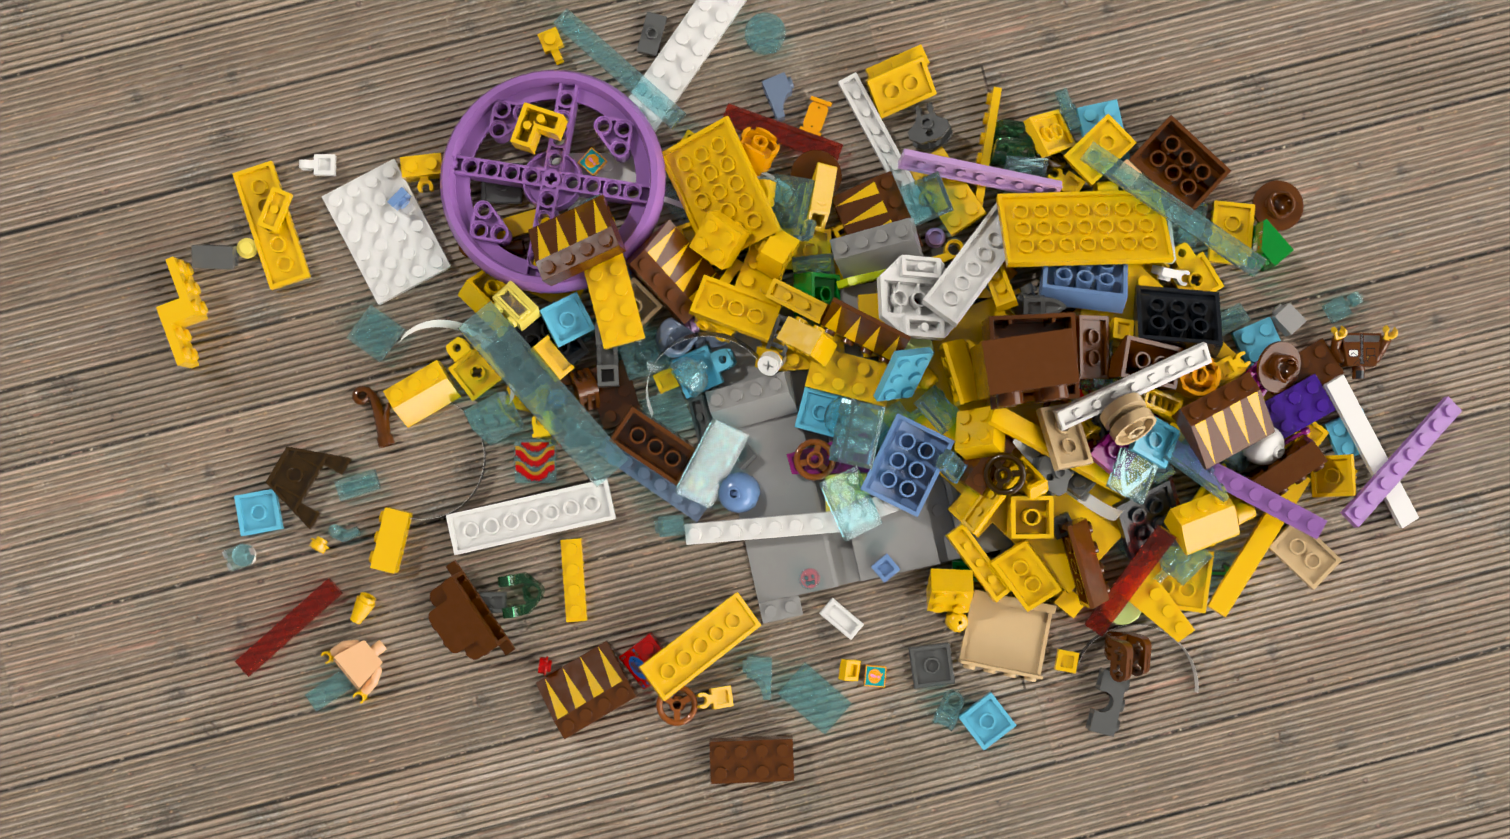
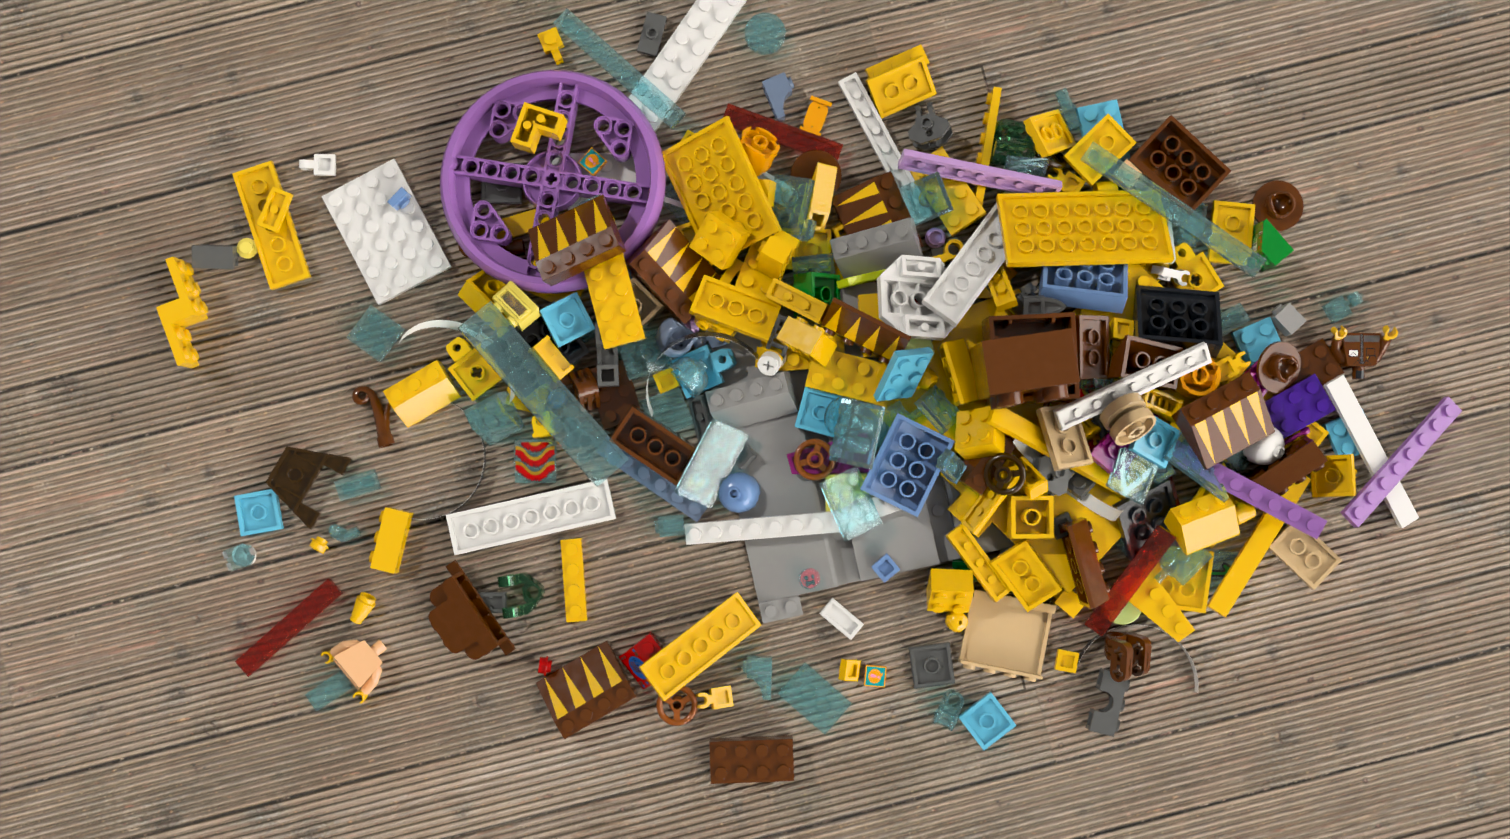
yellow brick [400,153,443,193] -> none

